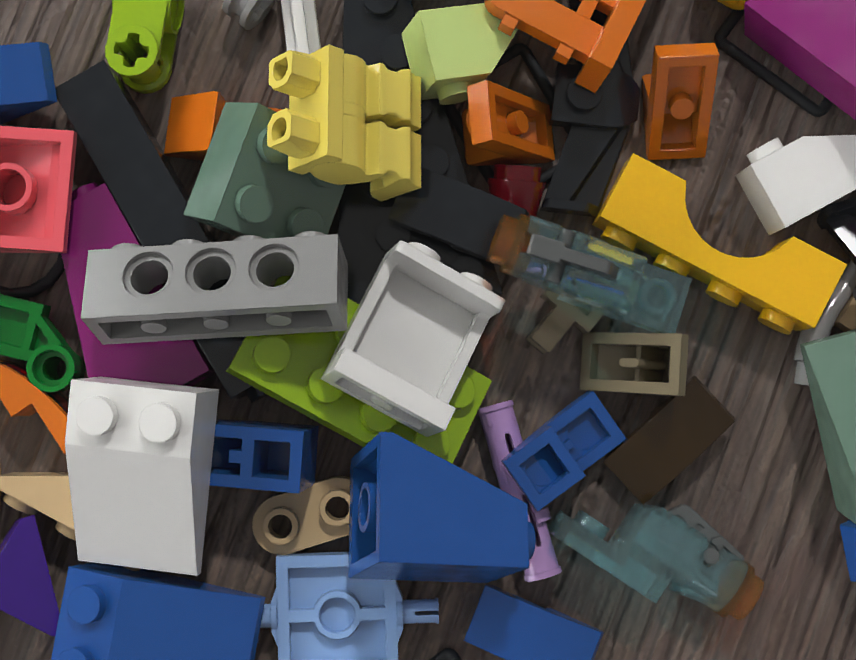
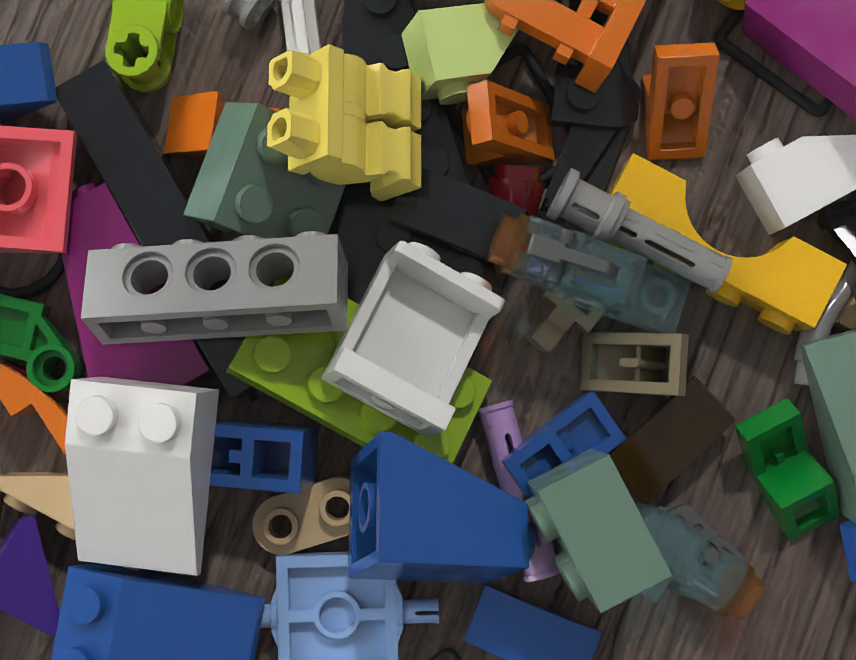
none -> sand green brick [524,448,673,613]
none -> light grey pin [546,168,733,294]
none -> green slope [735,398,841,542]

